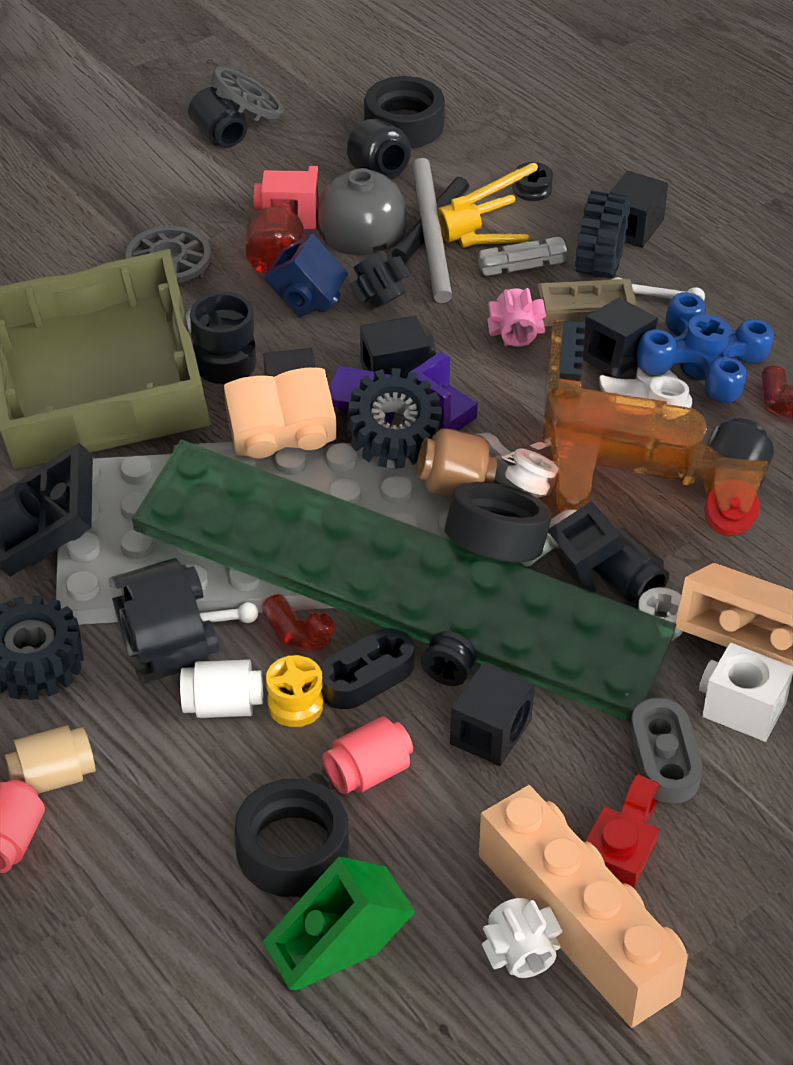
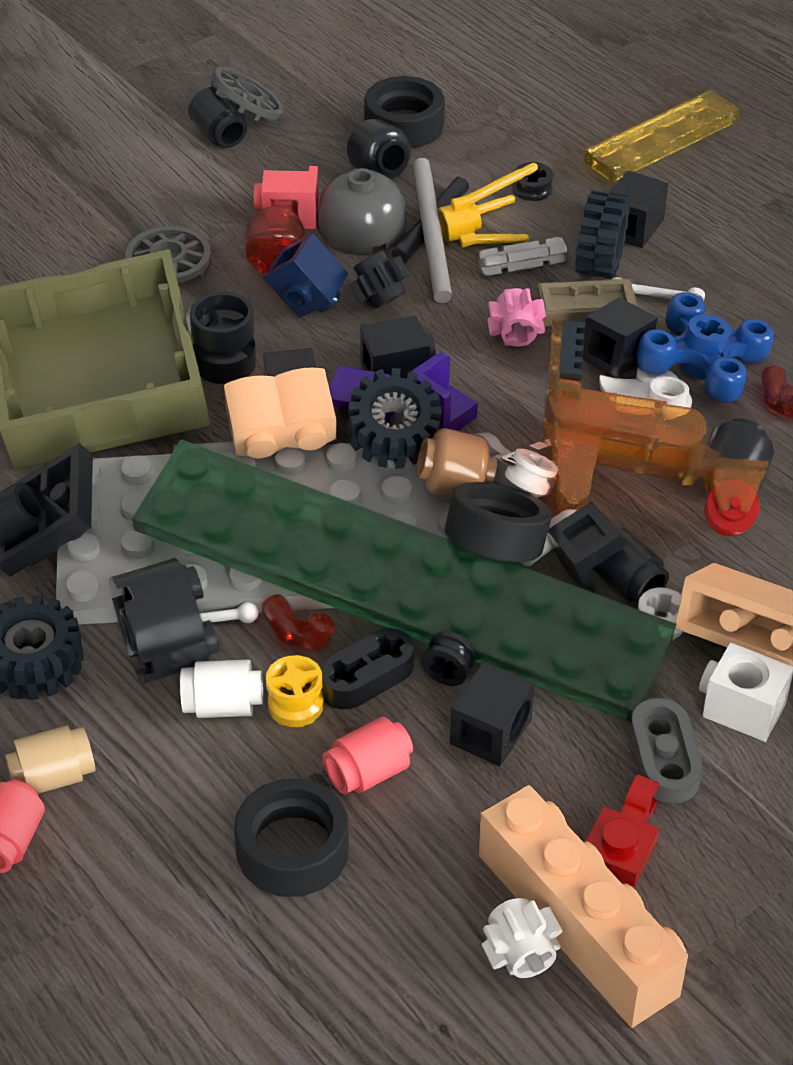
green slope [262,856,415,991] -> none
none -> clear yellow tile [584,90,740,183]

